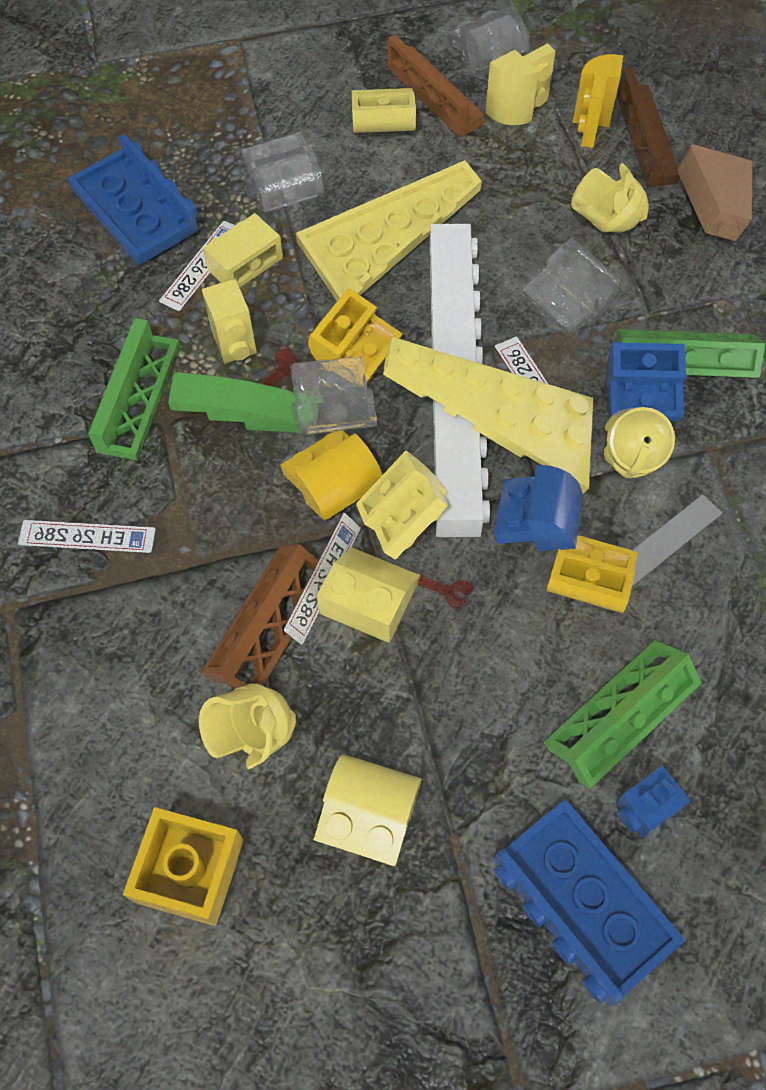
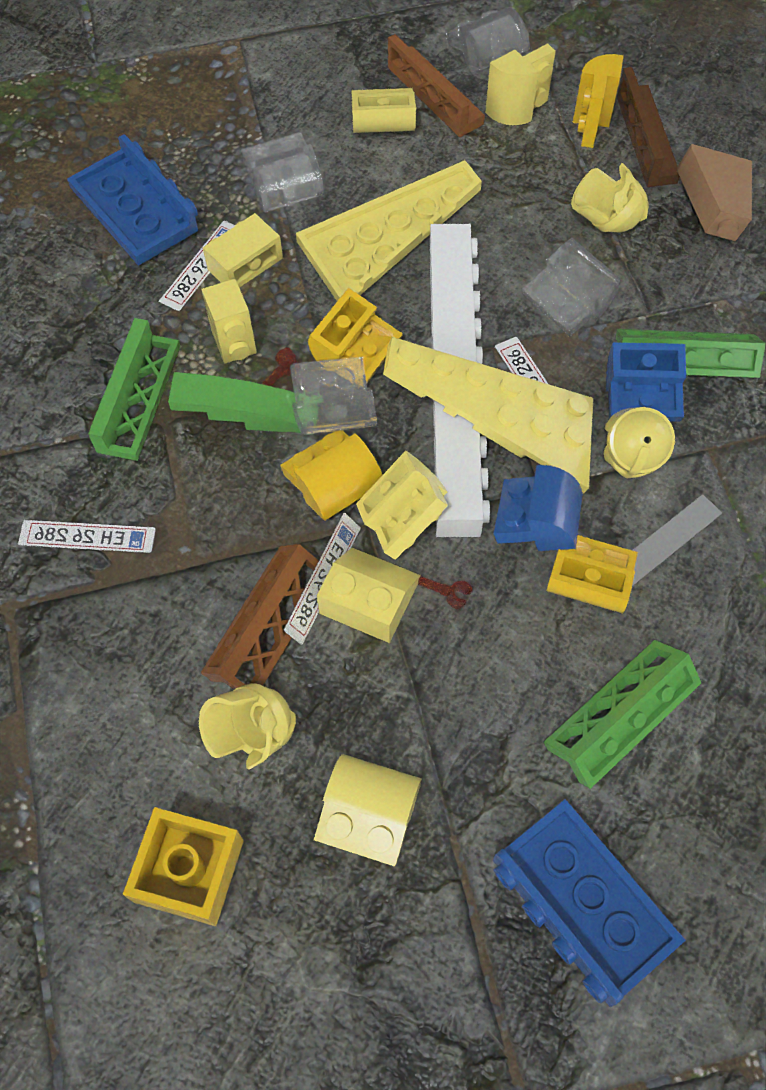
blue brick [615,766,691,839] -> none

